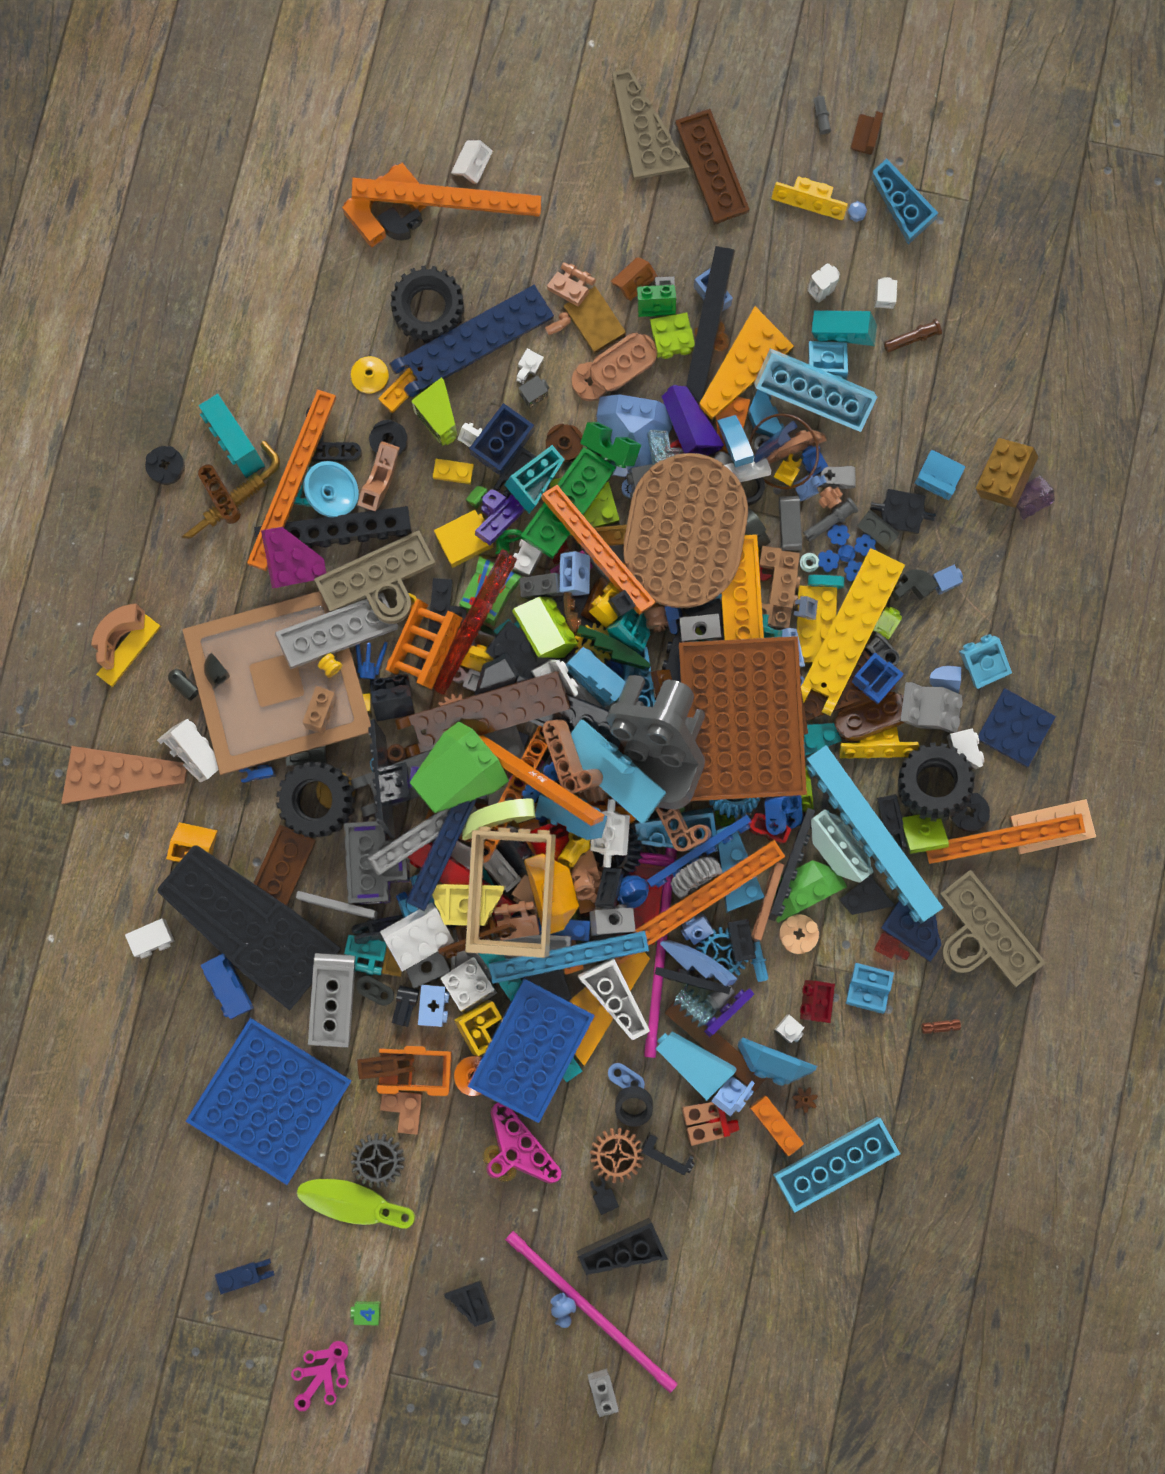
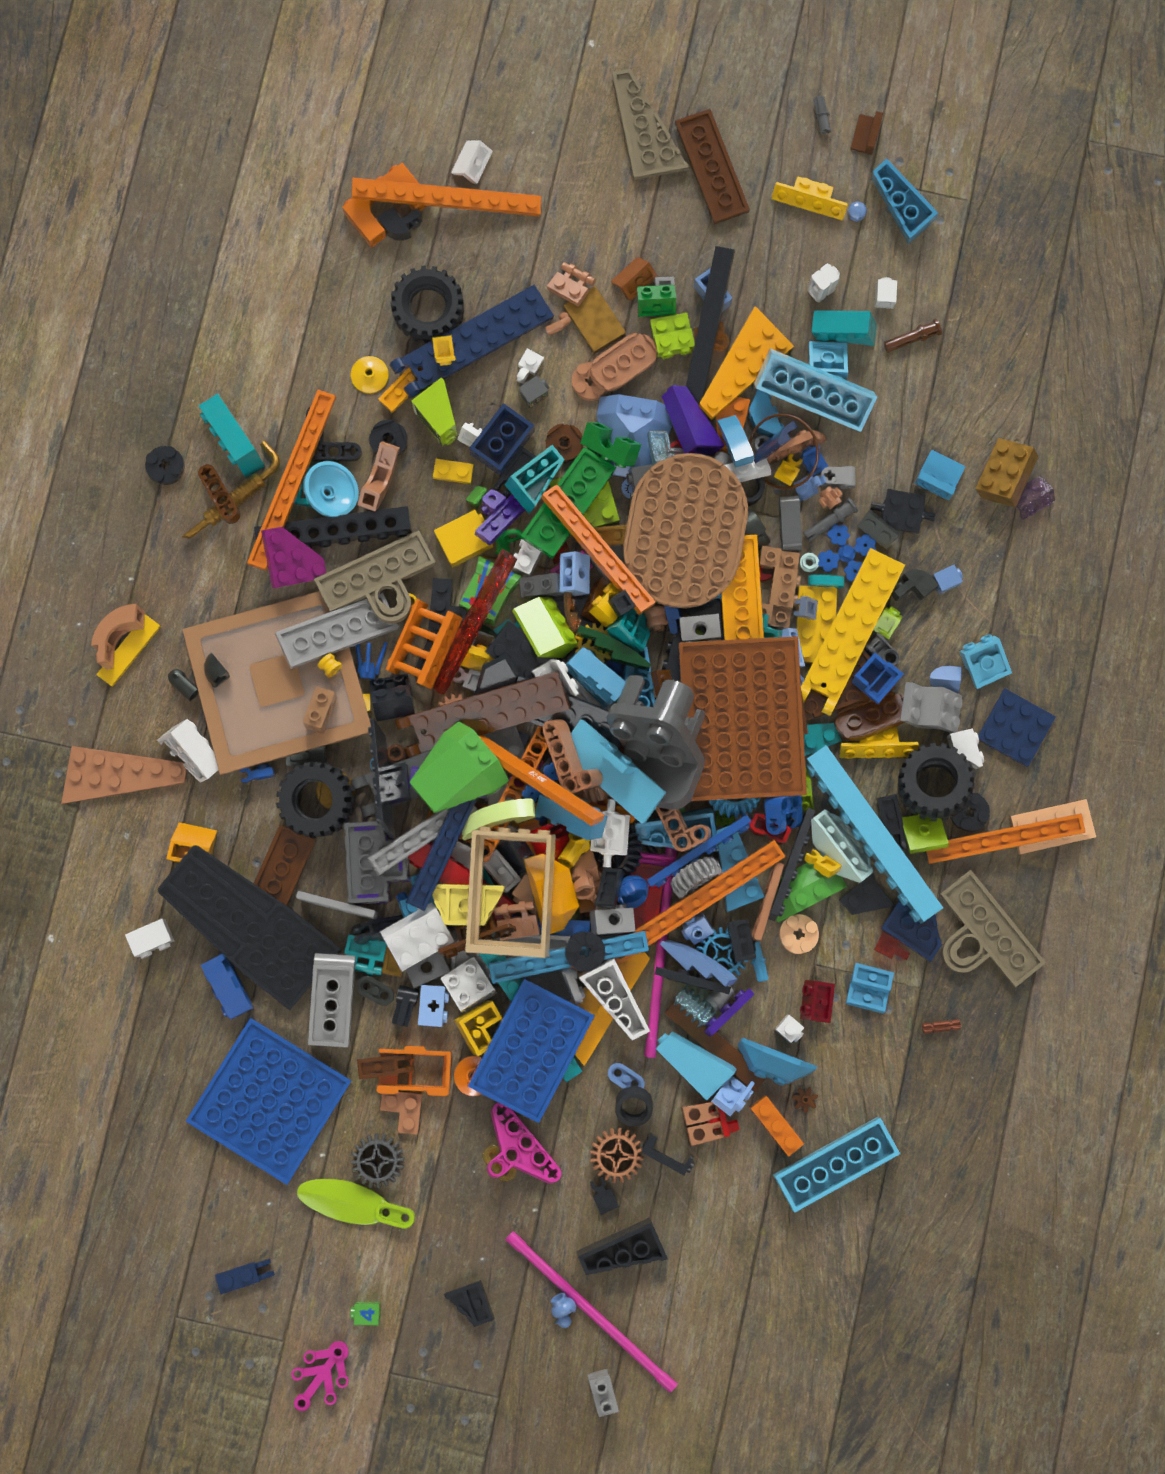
none -> yellow bracket [432,335,455,366]
none -> light grey plate [561,967,585,1005]
none -> black plate [565,931,605,972]
none -> yellow plate [804,849,842,878]

